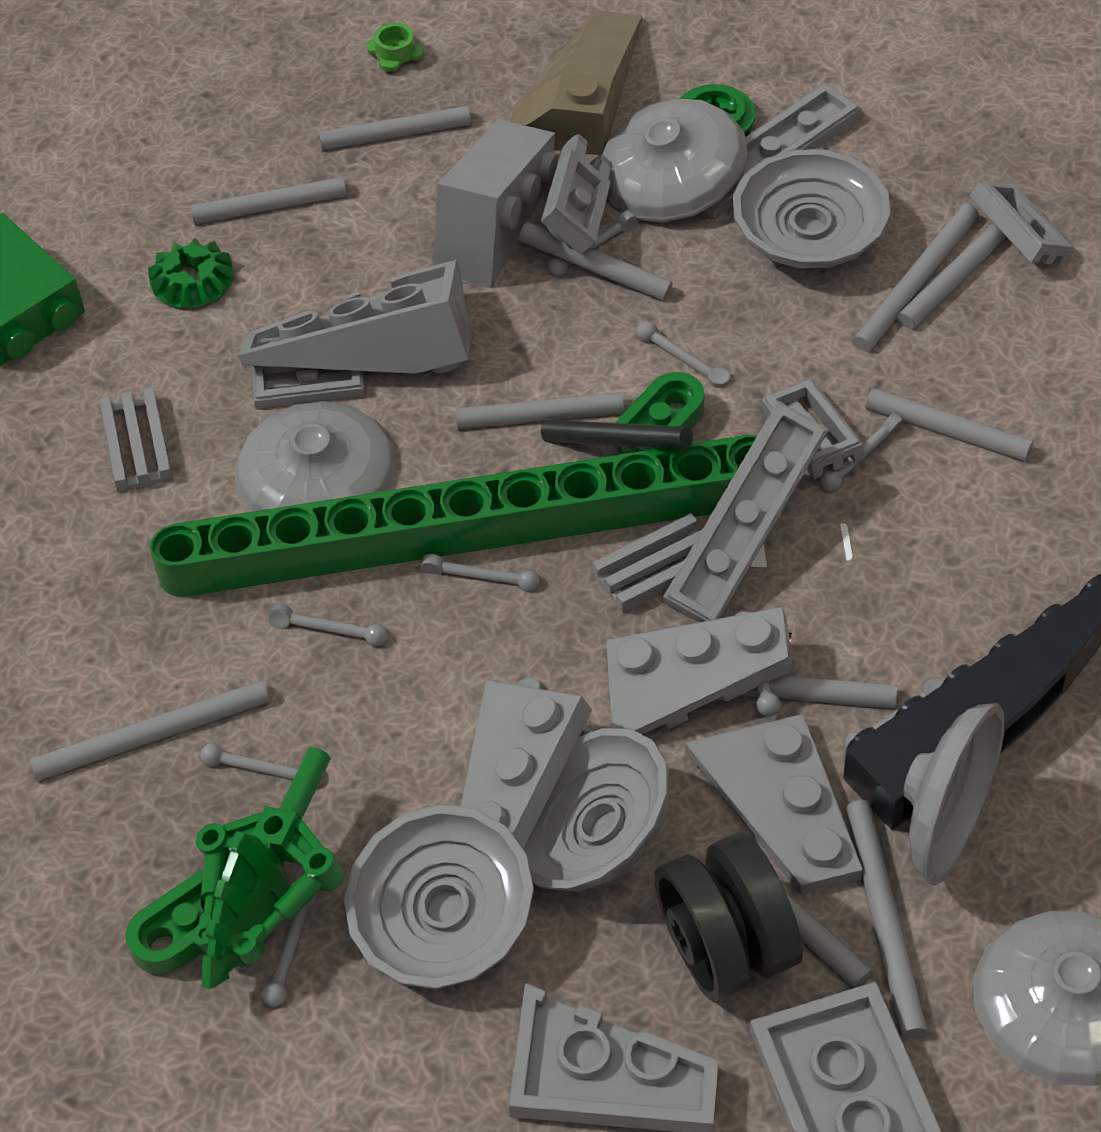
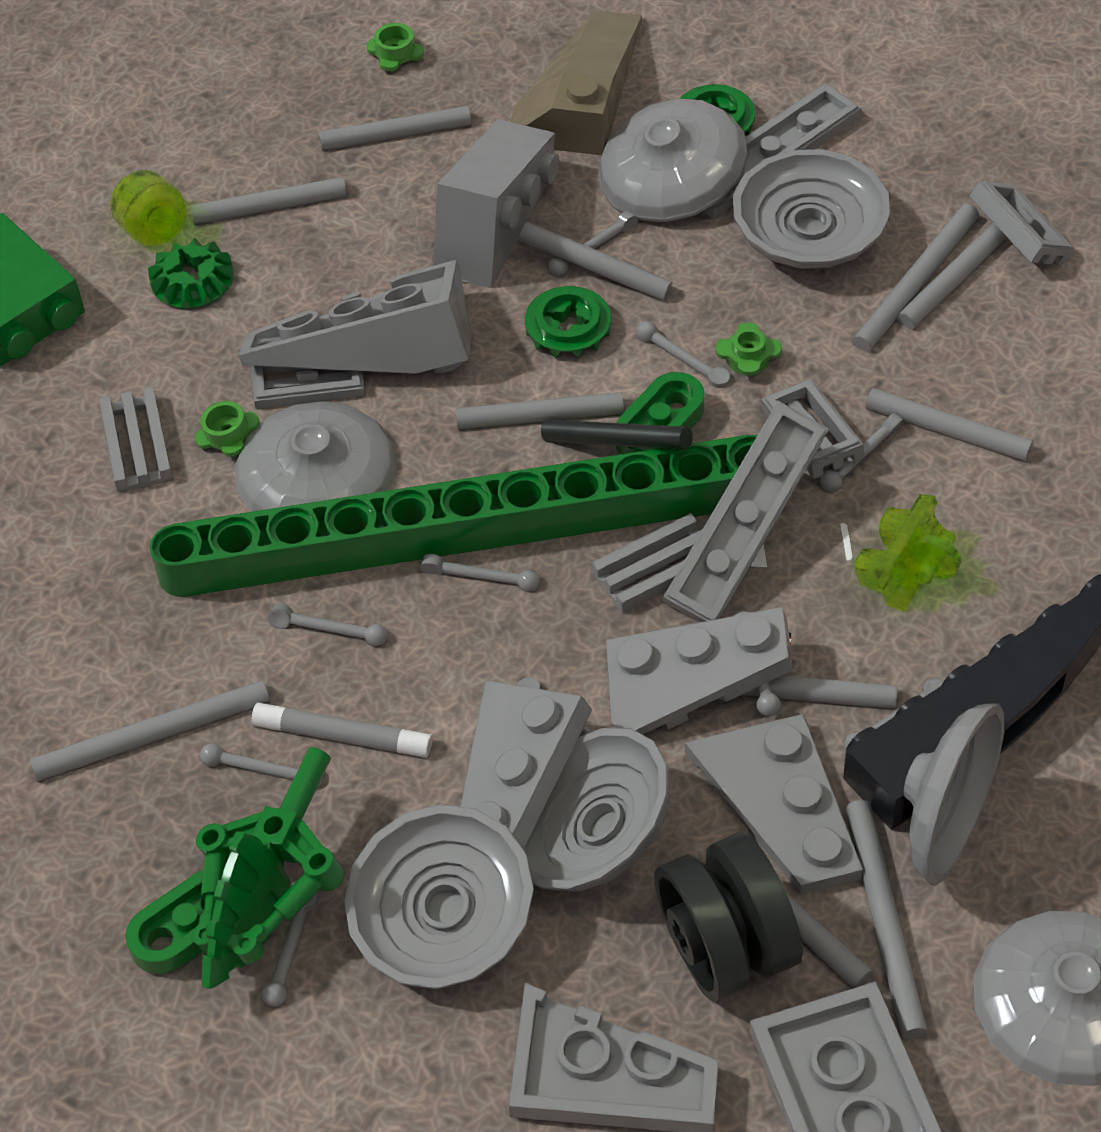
light grey hinge [541,134,612,254] -> none
none -> clear neon green head [110,170,188,246]
none -> bright green plate [195,401,260,457]
none -> light grey bar [251,702,433,759]
none -> green gear [525,286,611,359]
none -> bright green plate [716,322,782,376]
none -> clear neon green hips [854,494,962,612]

